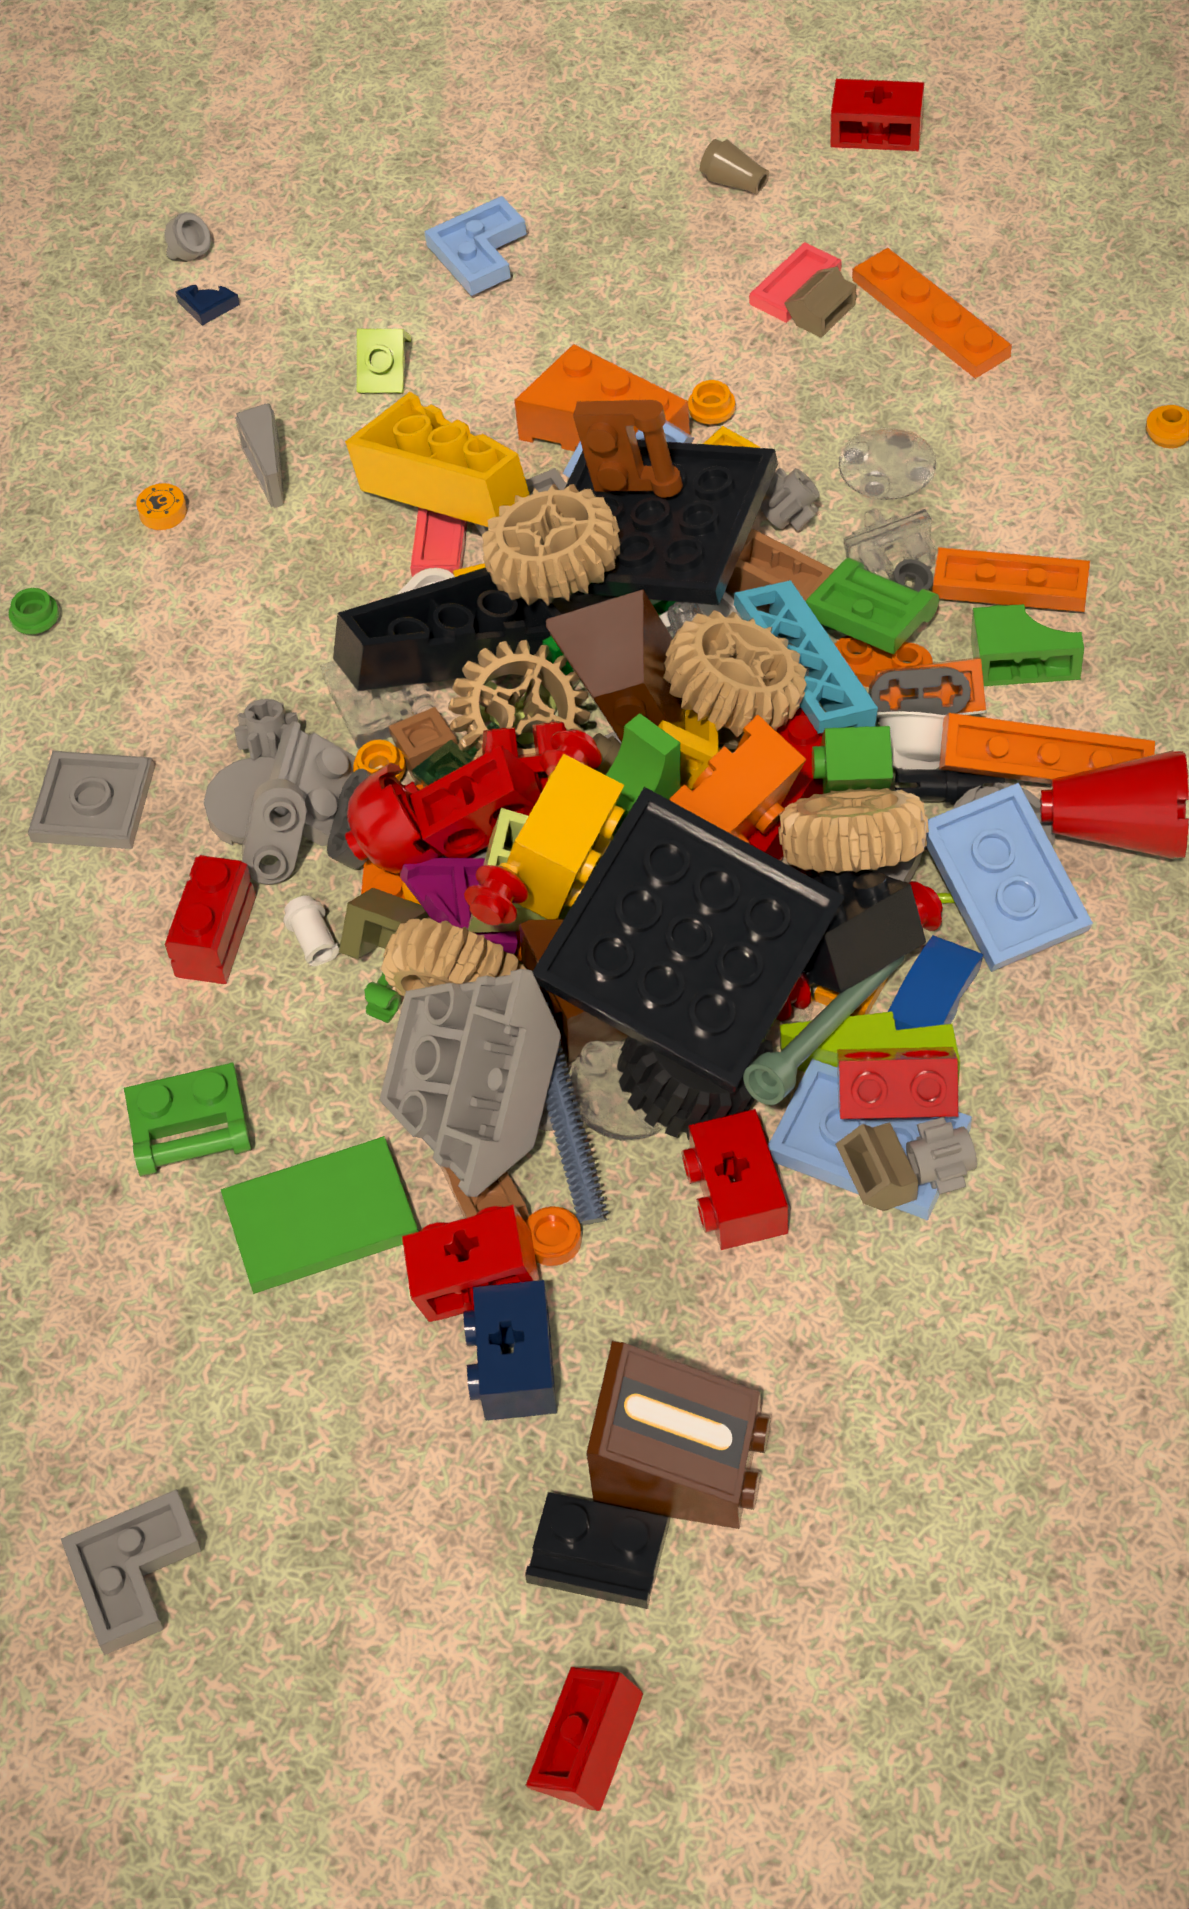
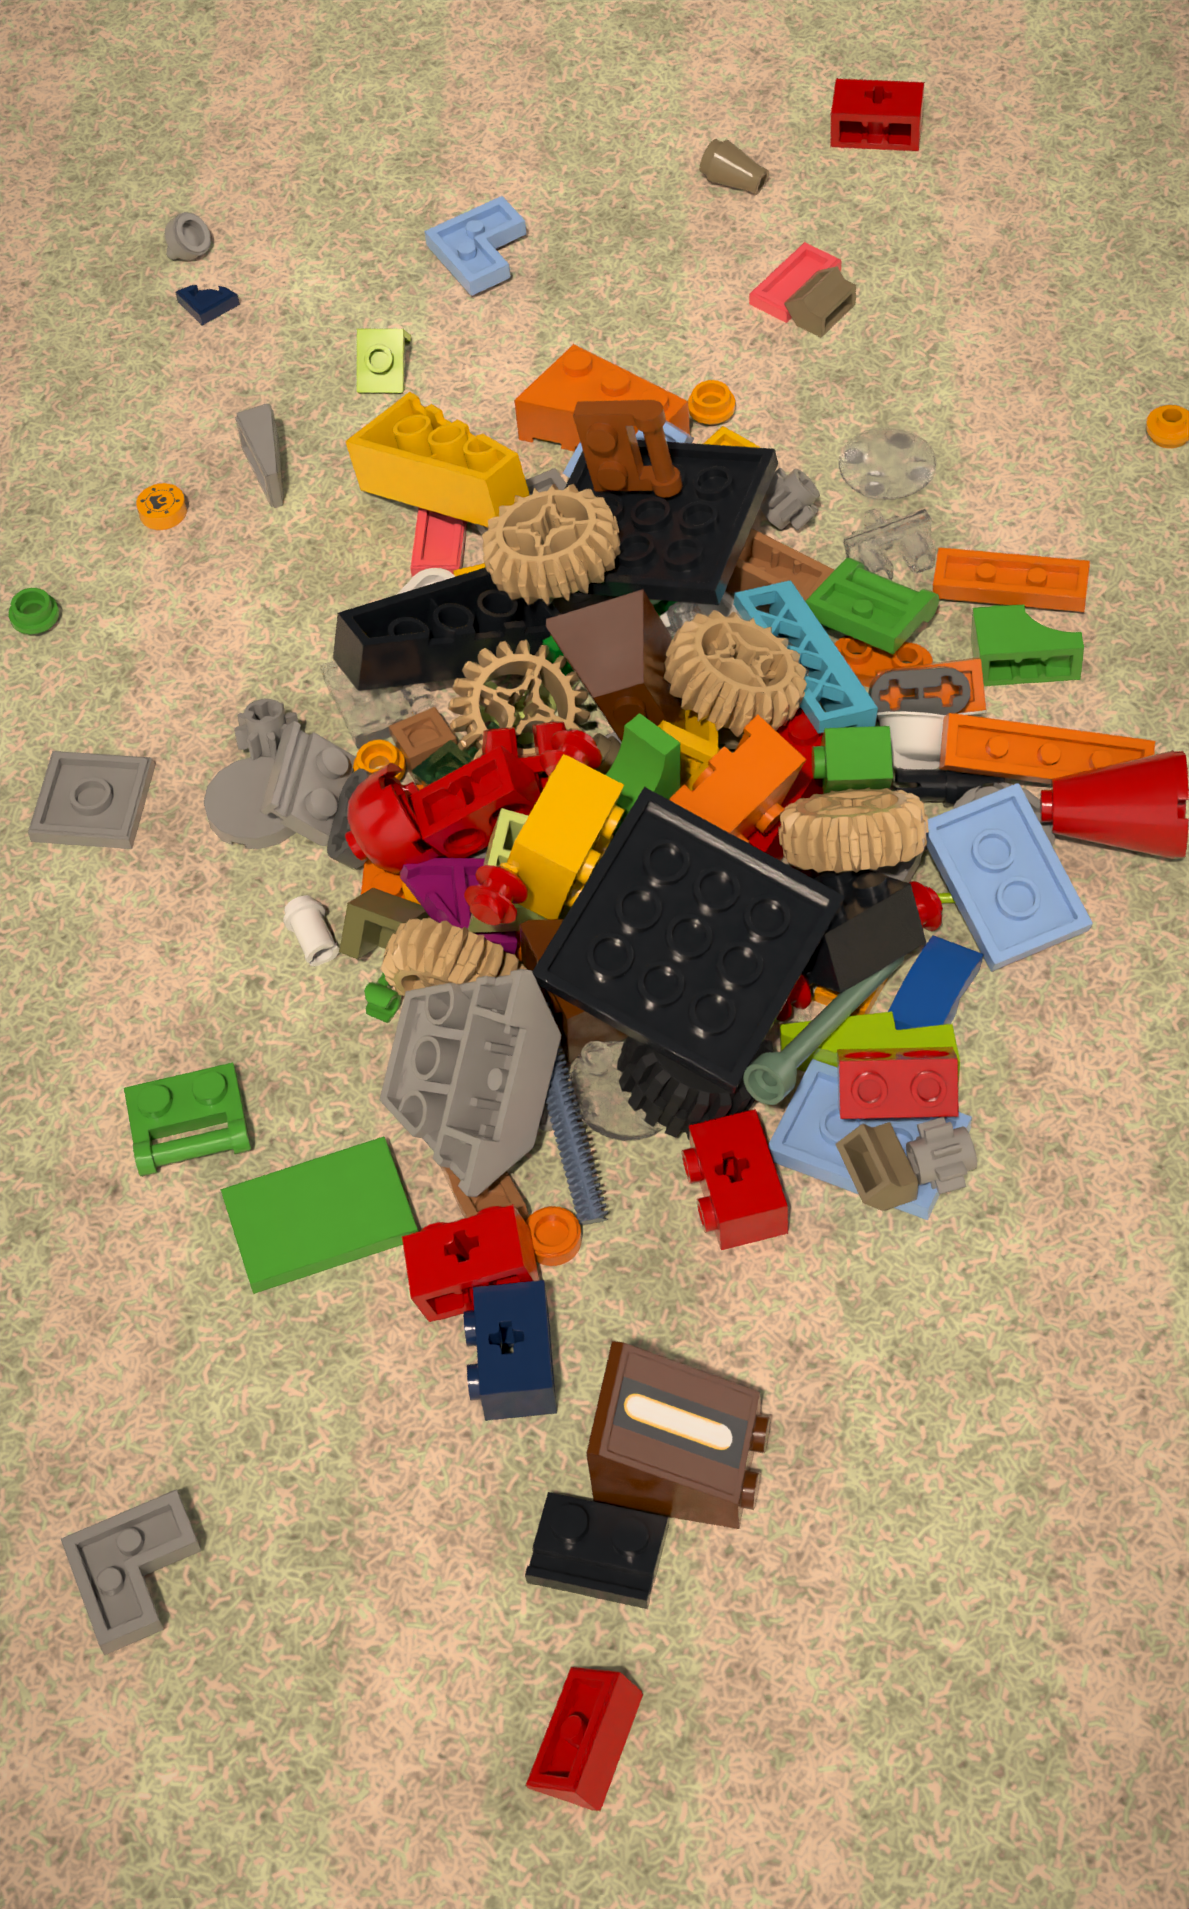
red brick [165,855,256,984] -> none
light grey plate [242,779,307,884] -> none
orange plate [852,247,1012,379] -> none
dark grey hinge [890,559,933,592] -> none

